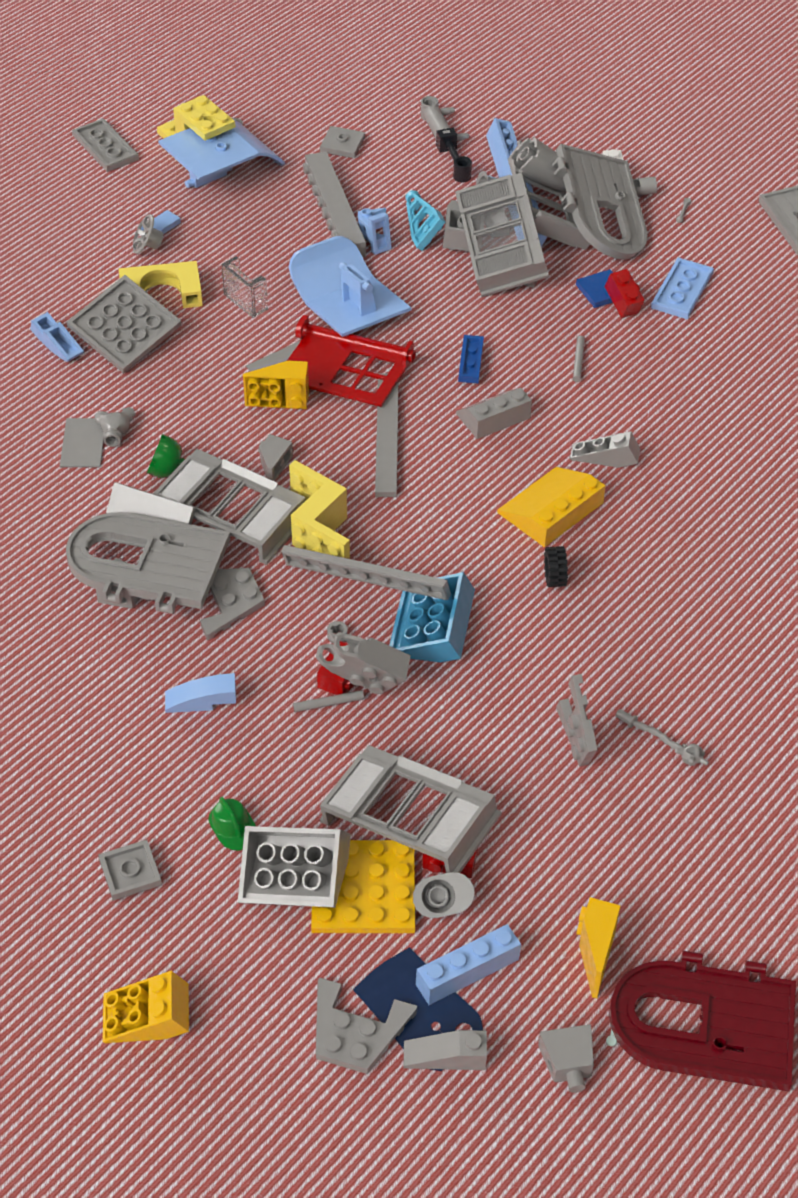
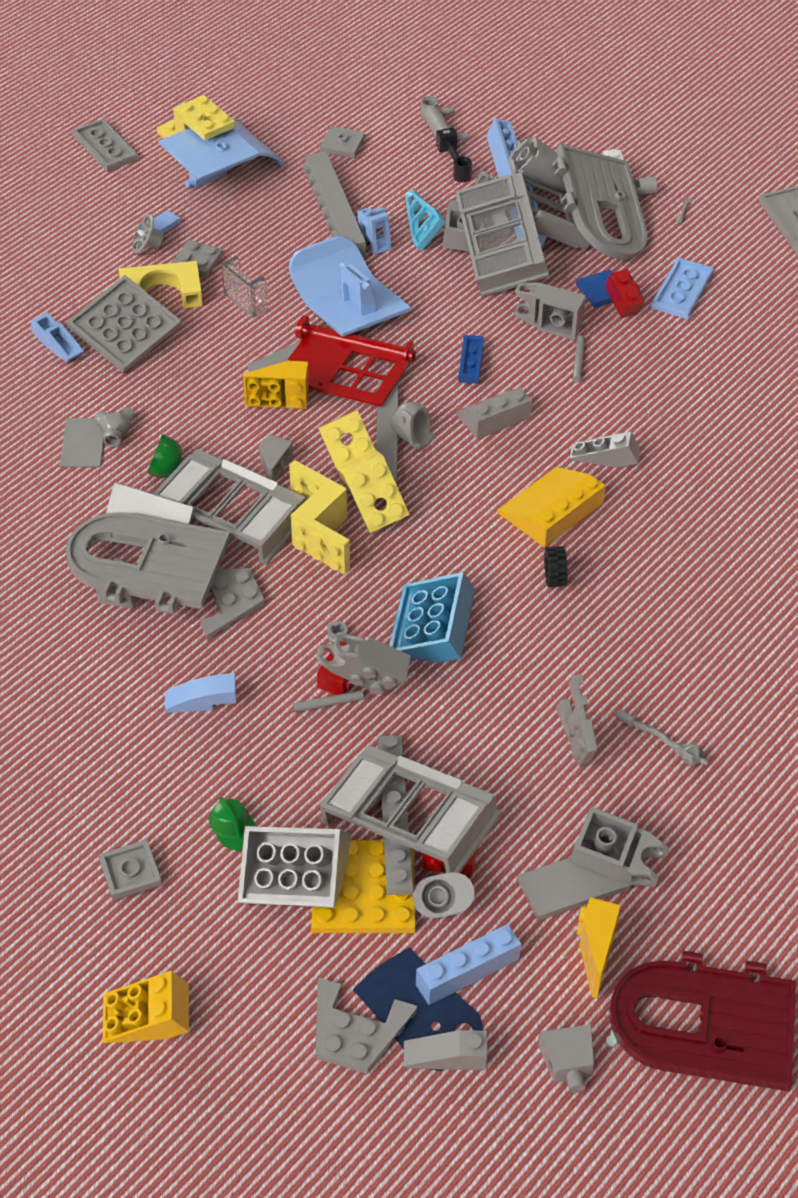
light grey tile [281,545,451,600] -> none
none -> light grey plate [171,240,223,278]
none -> light yellow bracket [318,410,410,533]
none -> light grey plate [378,735,413,895]
none -> light grey helmet [391,401,435,450]
none -> light grey brick [514,282,586,340]
none -> light grey tile [517,857,631,921]
none -> light grey brick [570,806,669,887]

